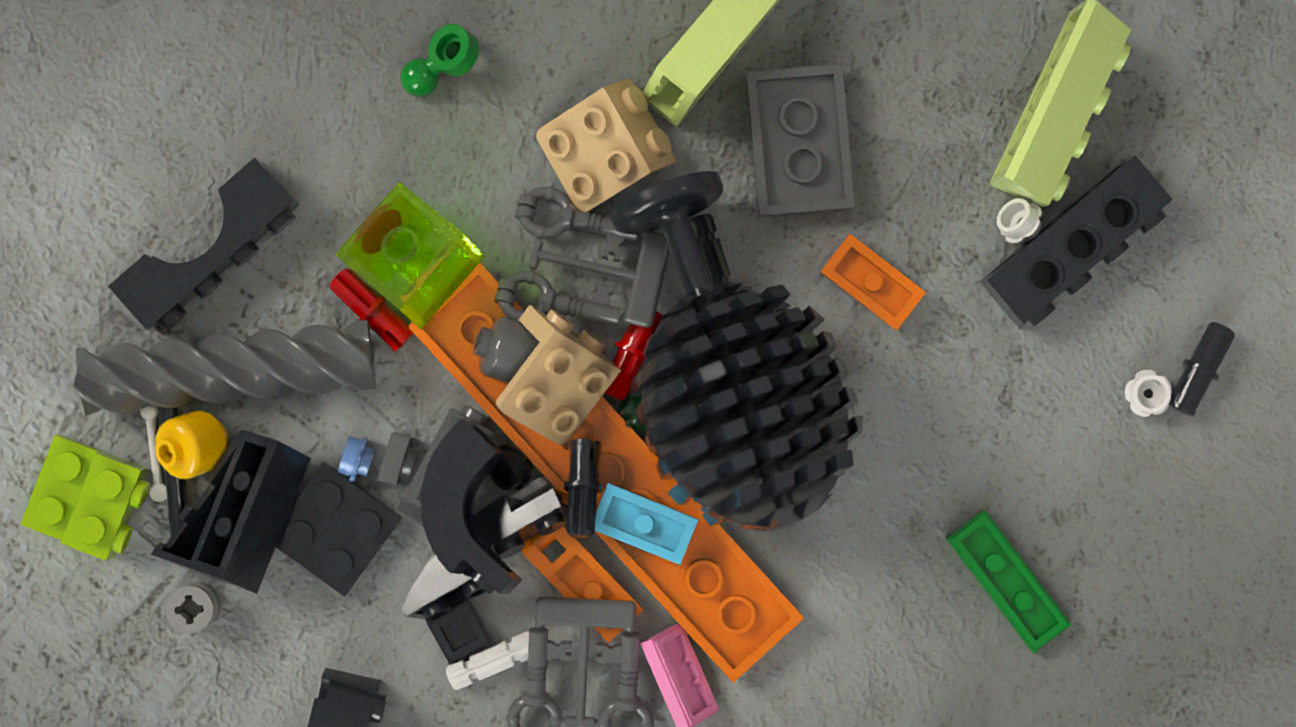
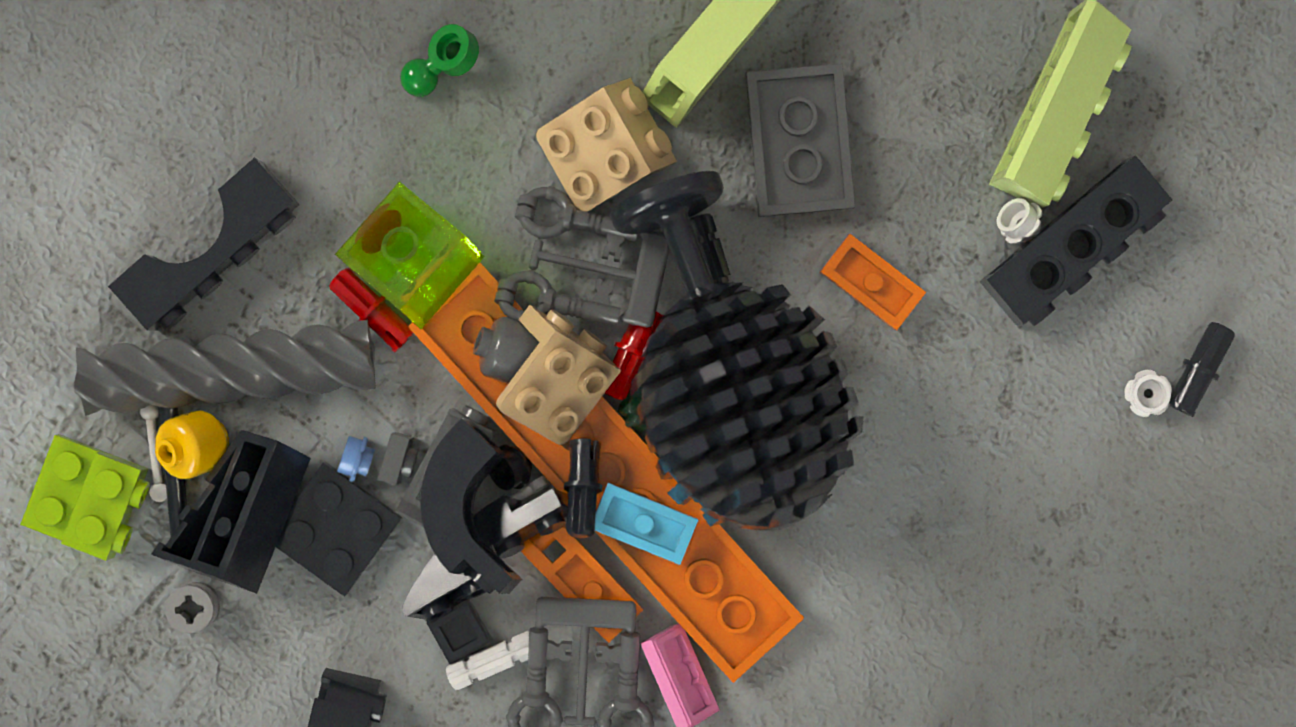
green tile [945,509,1072,654] -> none

